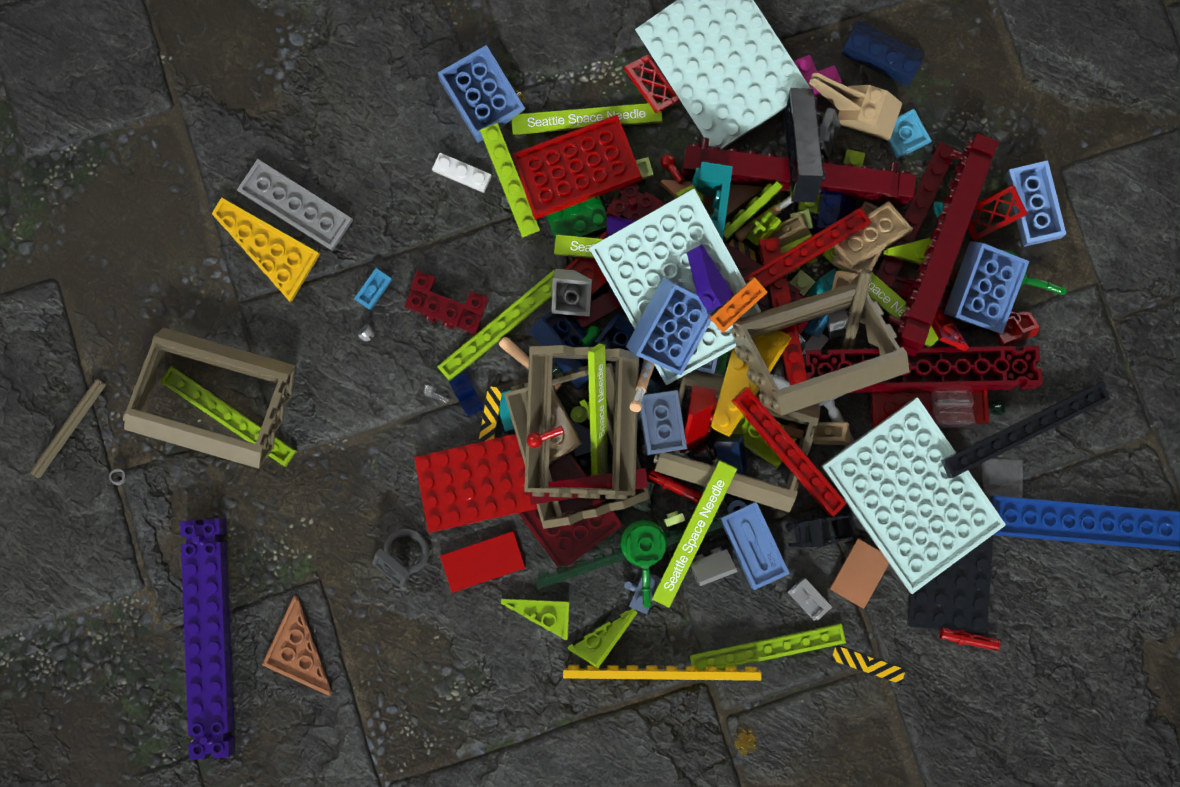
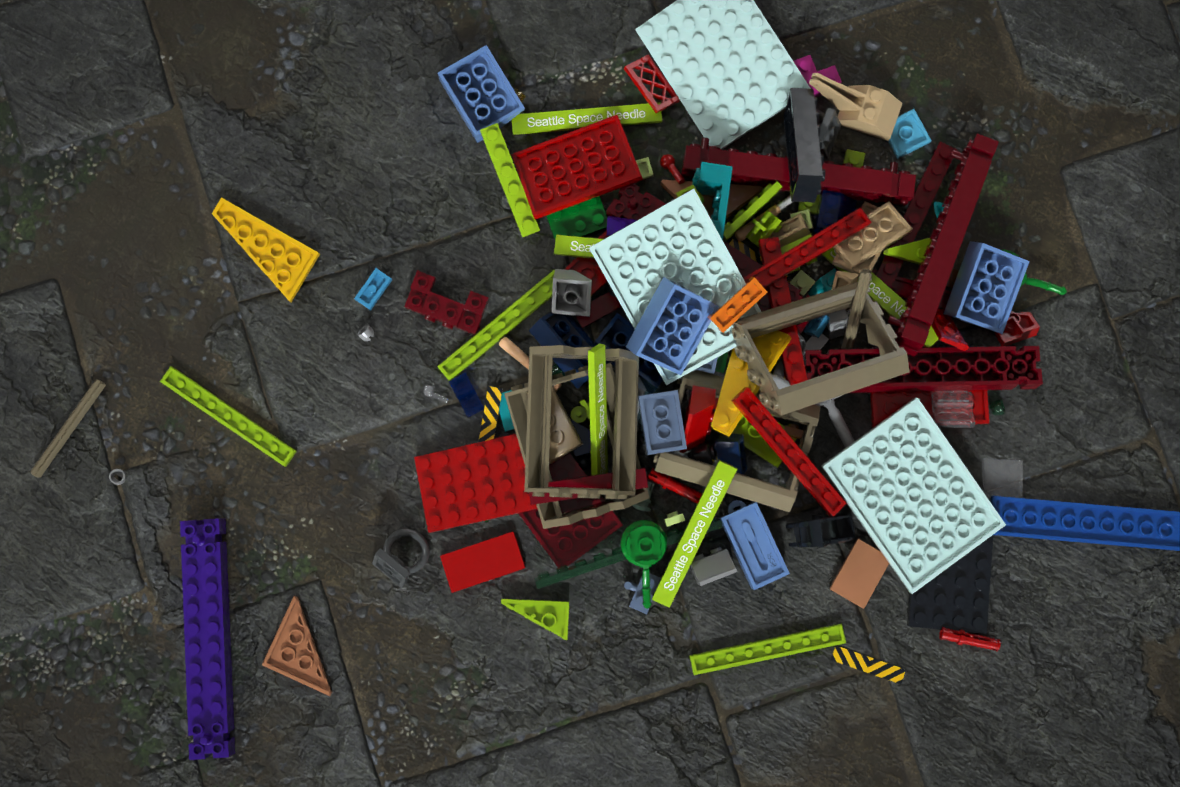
dark tan door [123,327,295,469] -> none
light grey plate [237,159,353,251] -> none
white plate [432,153,492,193] -> none
red bar [527,426,564,448] -> none
yellow plate [563,664,761,680] -> none
lime wing [568,608,637,668] -> none
green arm [580,326,600,347] -> none
light nougat piece [630,359,655,412] -> none
dark purple slope [687,244,734,312] -> none
clear yellow plant [734,732,756,755] -> none
light grey hinge [787,577,832,621] -> none
tan slope [812,422,851,445] -> none
dark blue slope [841,21,925,87] -> none
black plate [941,382,1110,478] -> none
red window [968,185,1028,241] -> none
light blue brick [1005,160,1066,247] -> none

